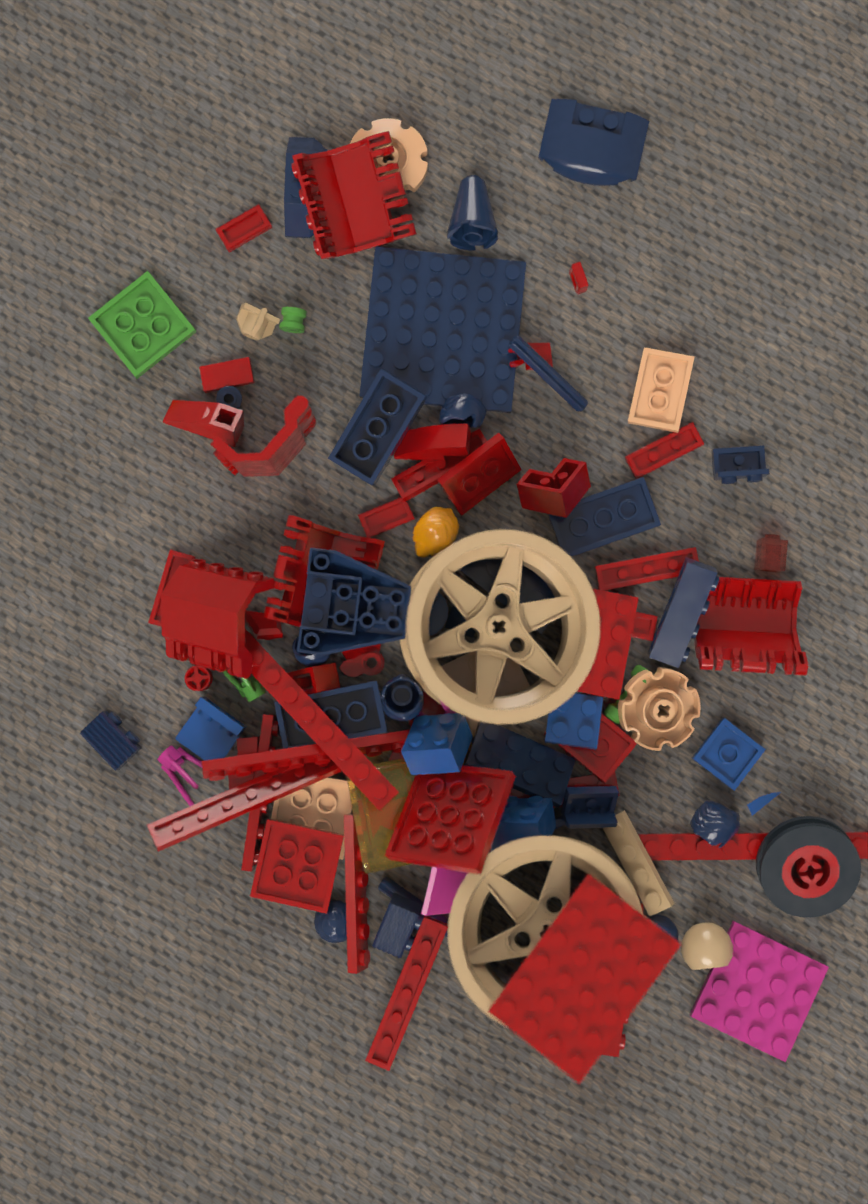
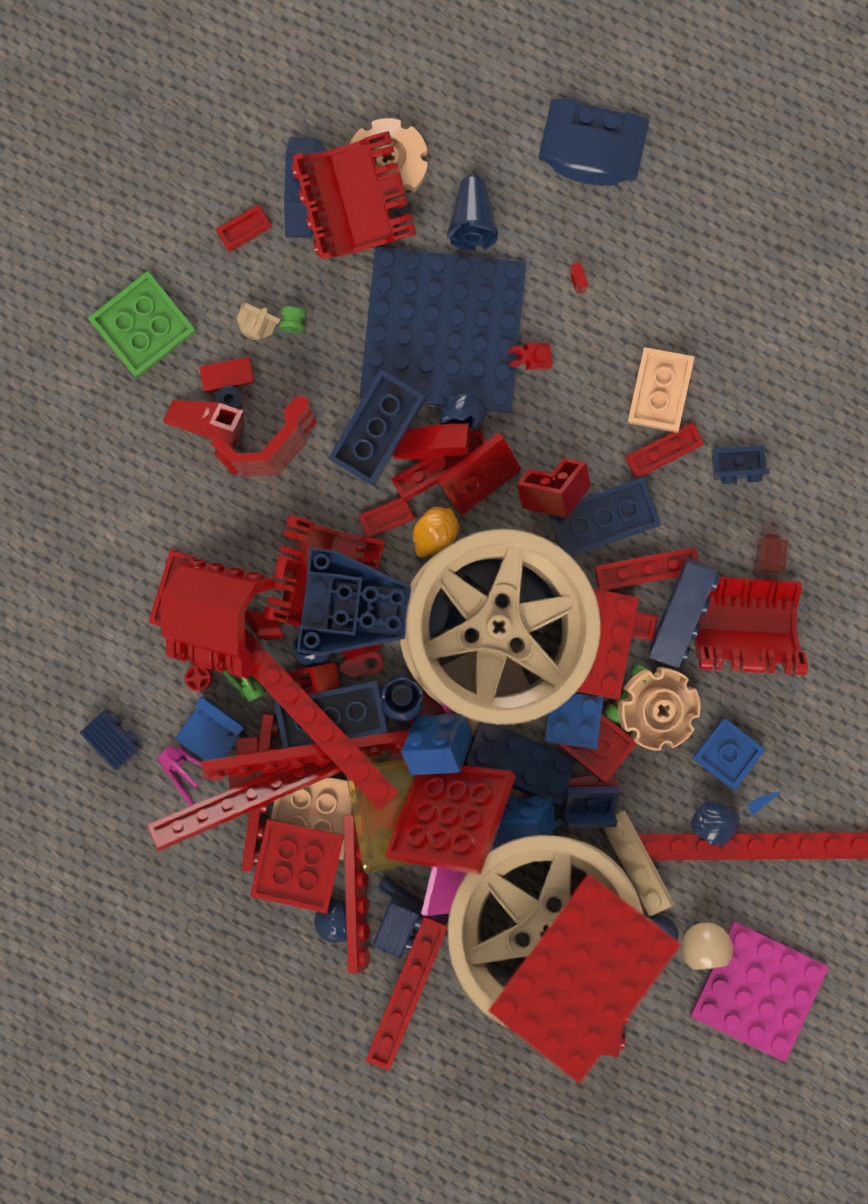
dark blue axle [509,336,588,412] -> none
black wheel [756,816,861,918] -> none

